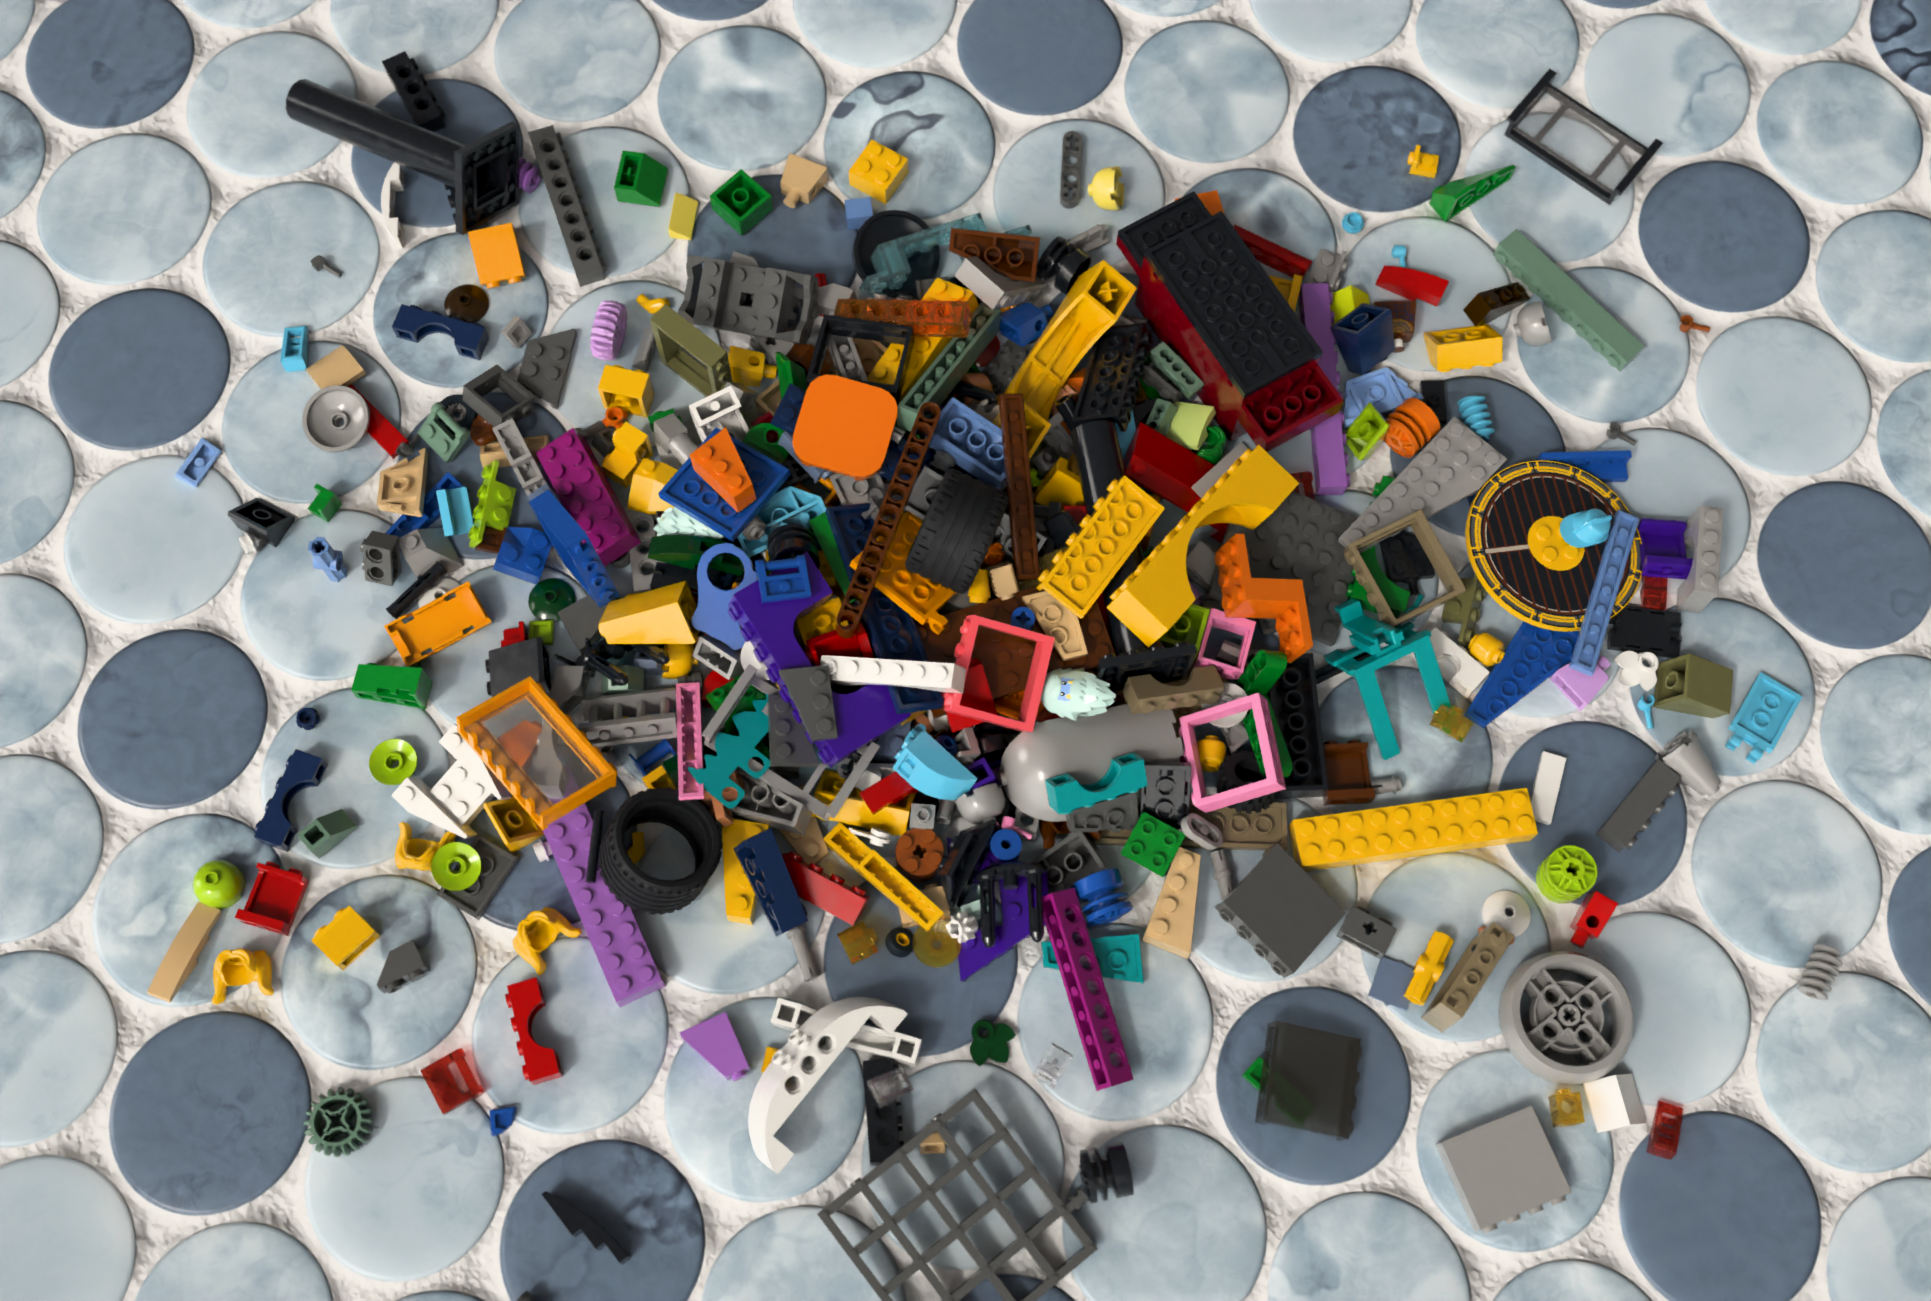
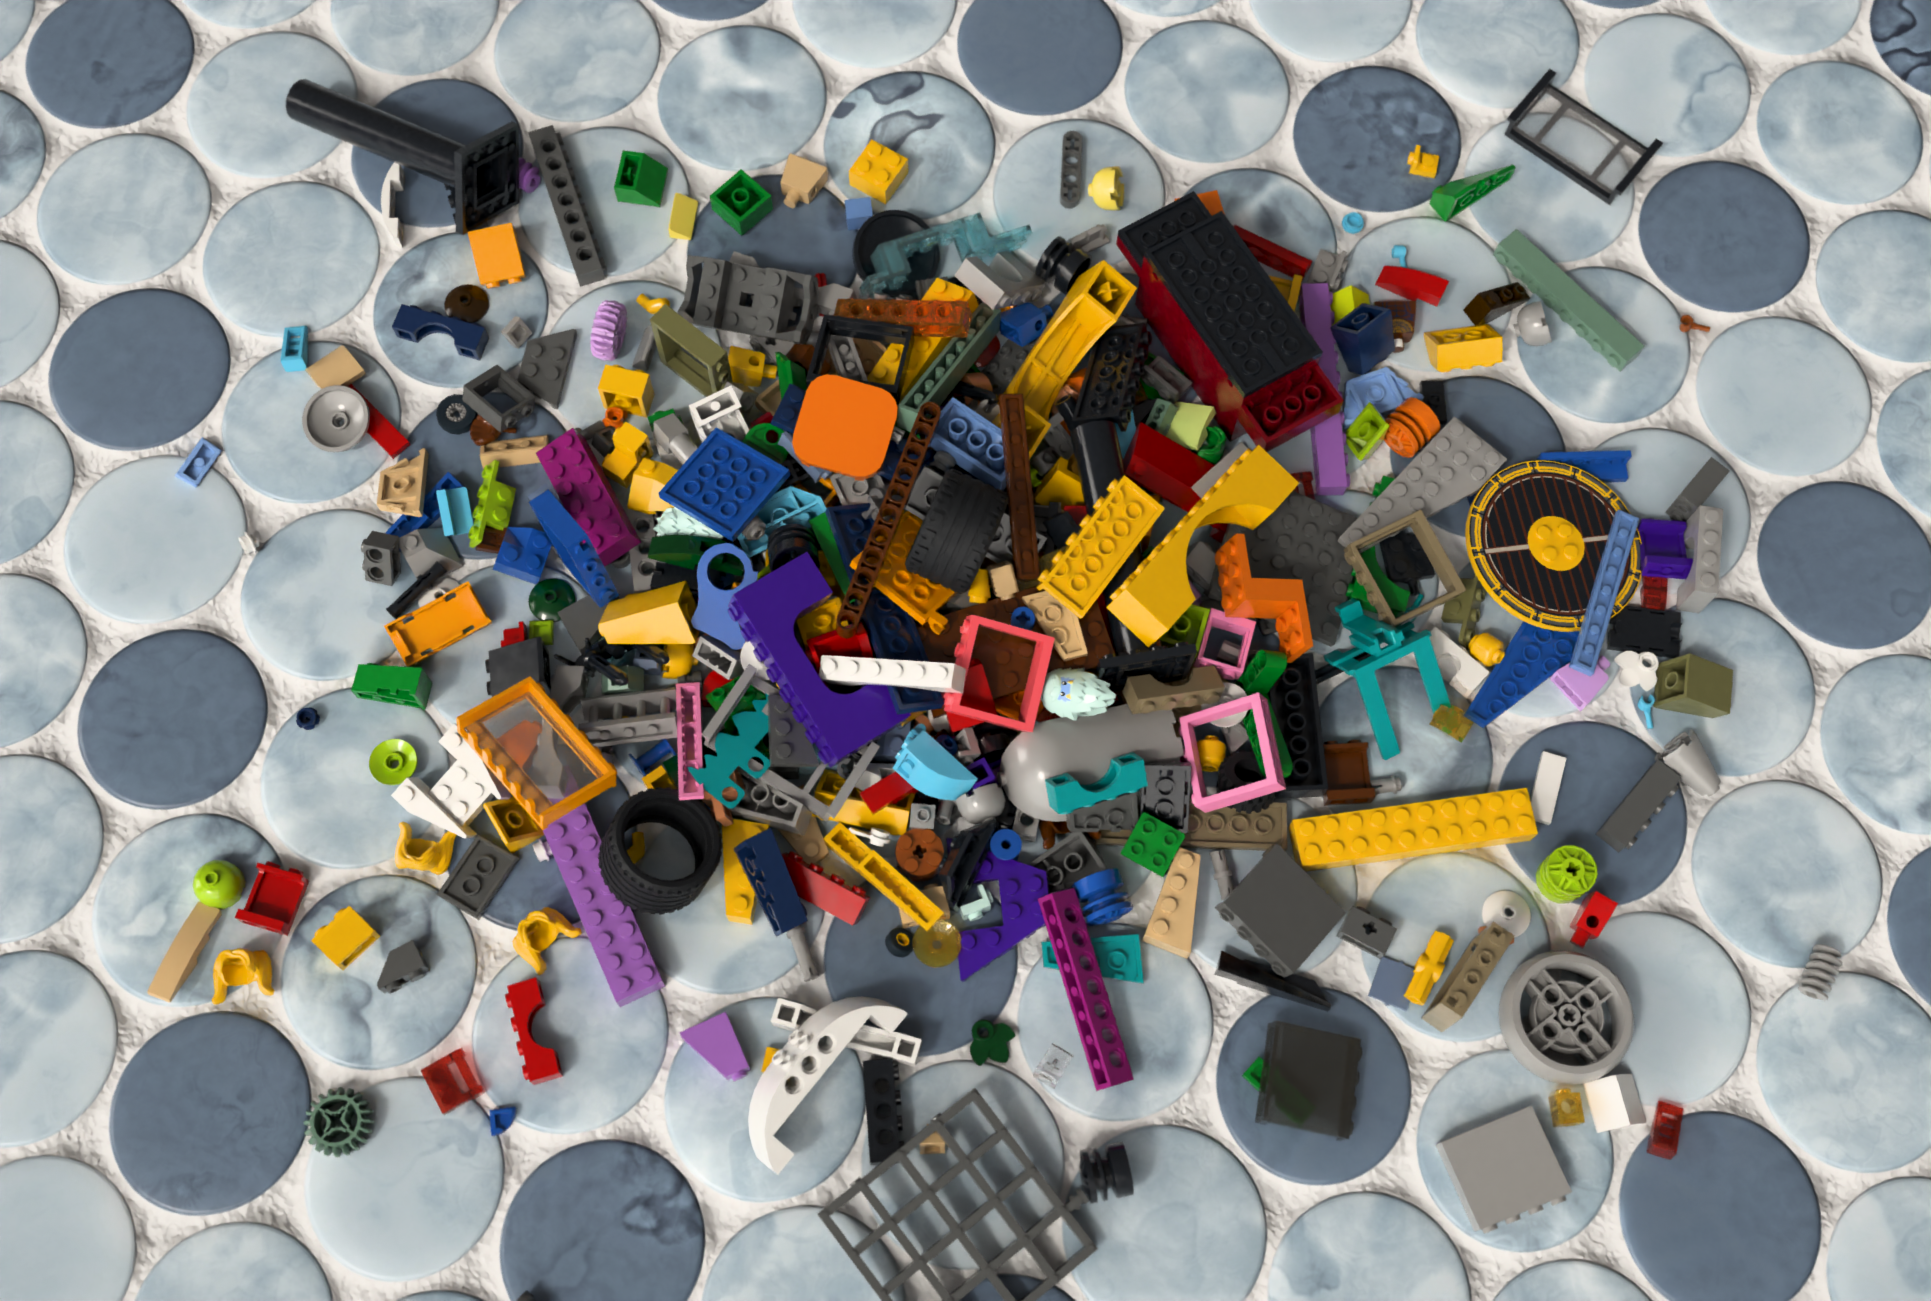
black slope [228,498,295,547] -> none
dark blue arch [254,749,328,852] -> none
sand green slope [297,809,357,859] -> none
green panel [307,484,342,523] -> none
medium blue piece [308,537,348,582] -> none
dark grey hand [310,255,342,278] -> none
black brick [382,51,446,132] -> none
dark grey hand [396,433,421,458] -> none
sand green plate [417,402,470,463] -> none
lime dish [431,842,481,891] -> none
light grey slope [492,418,547,496] -> none
black slope [542,1191,631,1264] -> none
black bar [586,810,604,884] -> none
orange wedge [689,427,756,513] -> none
blue plate [755,555,811,603] -> none
dark grey wing [779,665,838,742] -> none
clear yellow brick [837,921,879,965] -> none
clear slope [867,1068,914,1109] -> none
white gear [948,911,978,943] -> none
reddish brown wedge [949,228,1040,283] -> none
black piece [976,861,1045,948] -> none
orange plate [983,543,1004,565] -> none
bright pink hand [1001,816,1033,840] -> none
sand green piece [1150,341,1204,399] -> none
light grey plate [1181,813,1223,850] -> none
medium azure piece [1457,396,1495,442] -> none
medium azure piece [1560,508,1612,548] -> none
dark grey hand [1606,422,1637,446] -> none
medium azure tile [1725,672,1802,764] -> none
none -> black wedge [1214,951,1331,1012]
none -> dark grey window [1665,457,1730,522]

